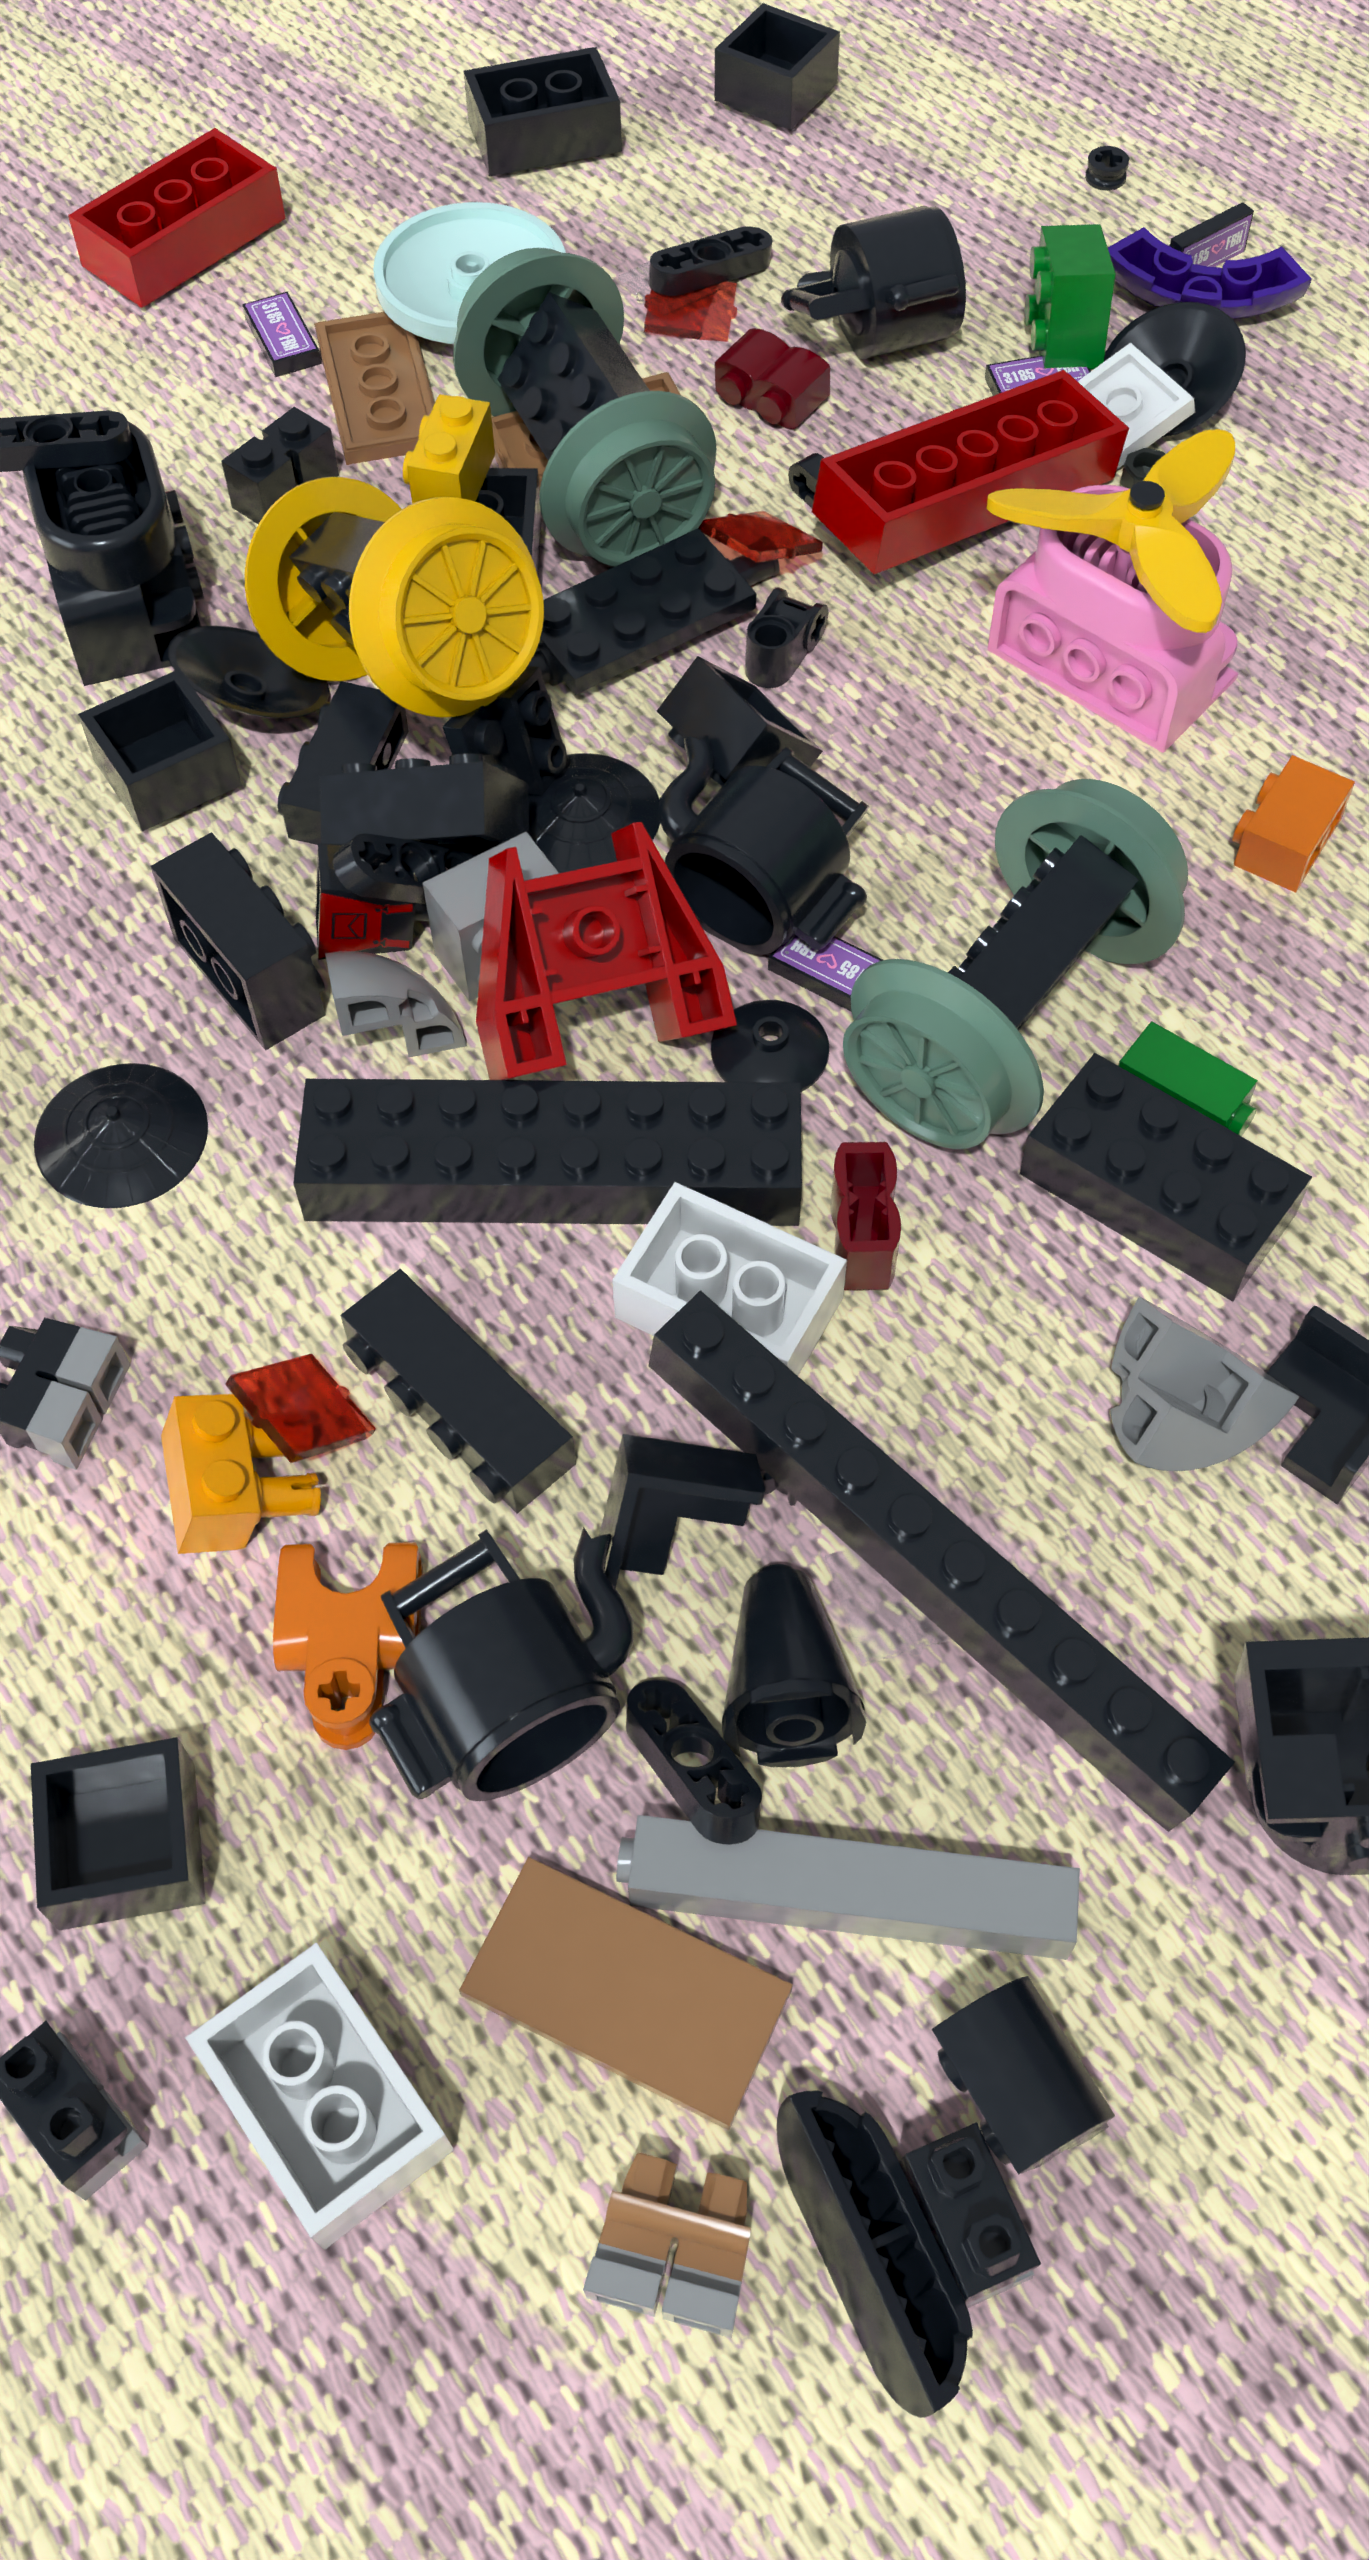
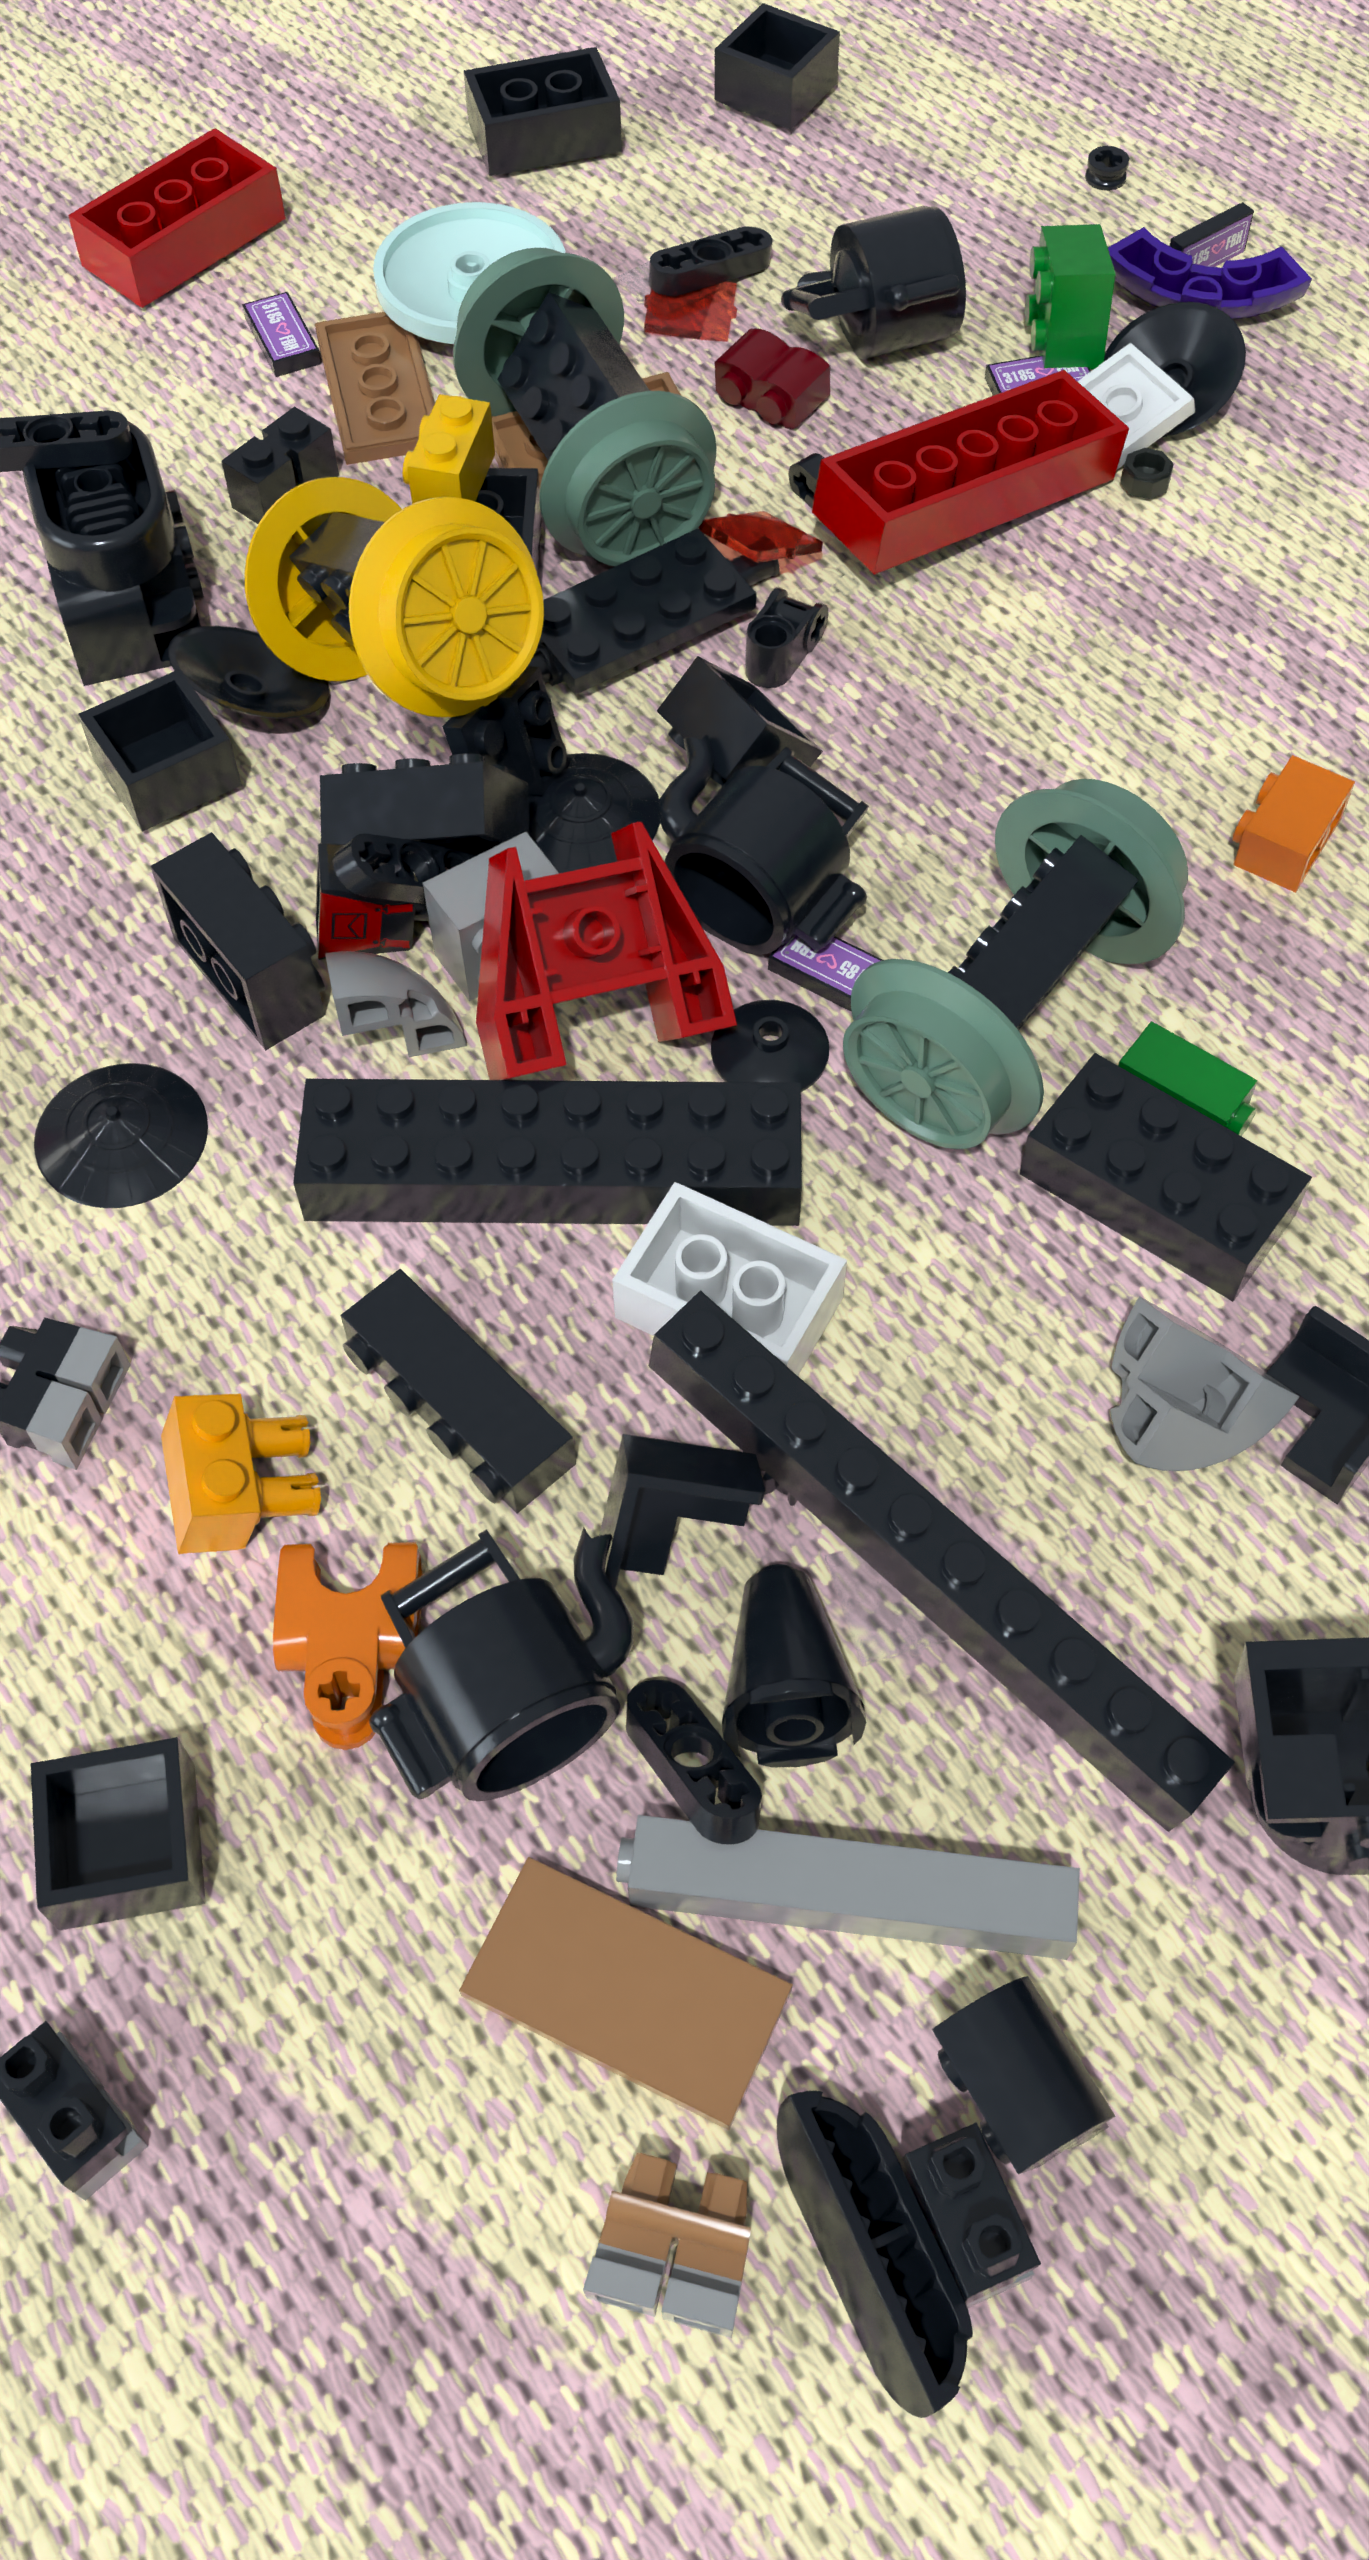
white brick [185,1942,454,2250] -> none
clear red piece [225,1353,376,1463] -> none
black brick [277,681,409,845] -> none
dark red brick [831,1142,901,1290] -> none
bright pink brick [986,429,1239,753] -> none

